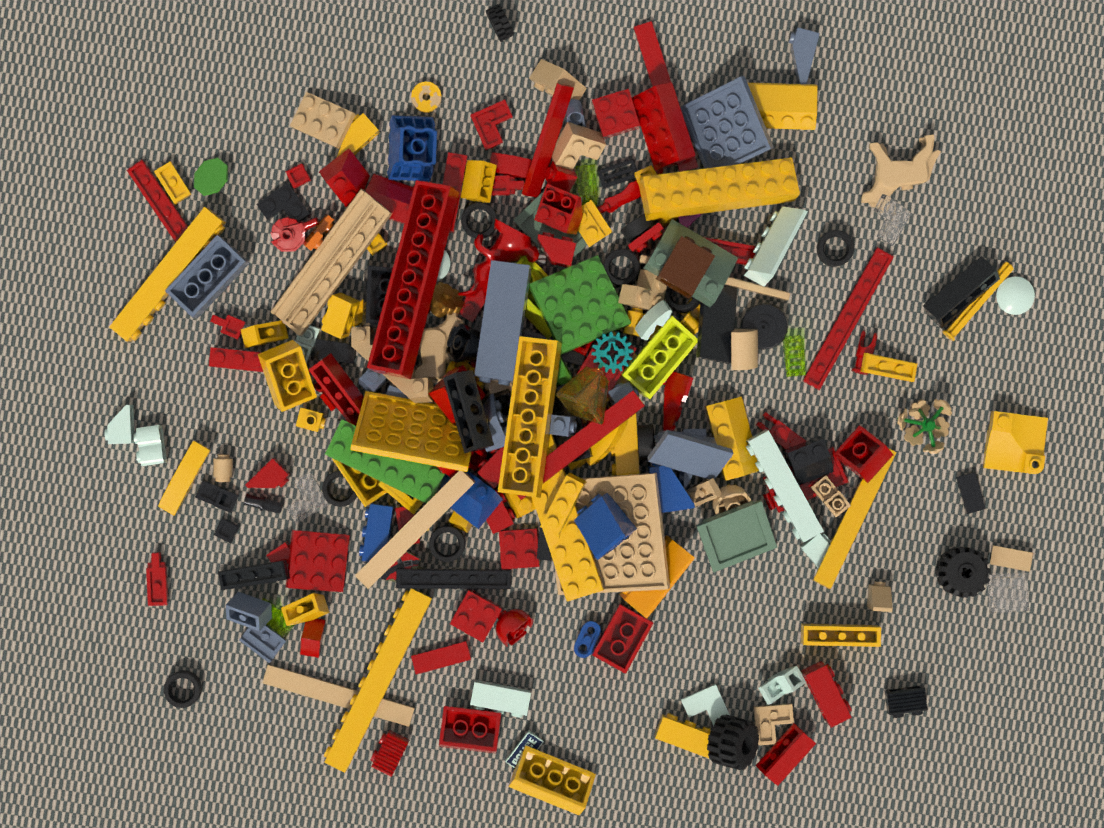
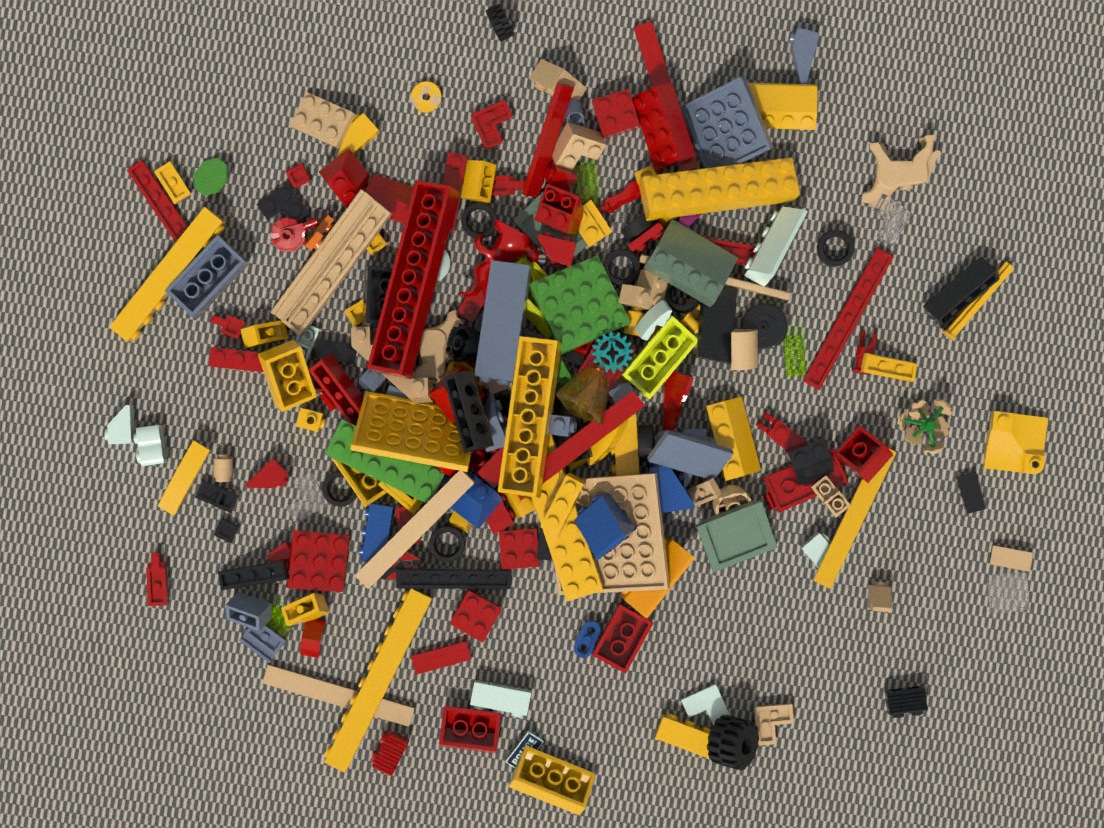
black tyre [164,670,202,708] -> none
black axle [244,494,283,514] -> none
yellow brick [321,292,360,339] -> none
blue slope [387,115,437,181] -> none
pearl gold plant [430,282,465,318] -> none
red slope [490,152,532,179] -> none
red cylinder [495,609,534,647] -> none
black tile [597,159,637,189] -> none
reddish brown panel [656,236,715,299] -> none
light aqua brick [746,429,824,543] -> none
red brick [755,723,816,786] -> none
light aqua brick [758,666,806,705] -> none
yellow brick [801,623,881,647] -> none
red brick [801,661,852,728] -> none
black wheel [935,547,991,598] -> none
light aqua dish [996,276,1035,315] -> none

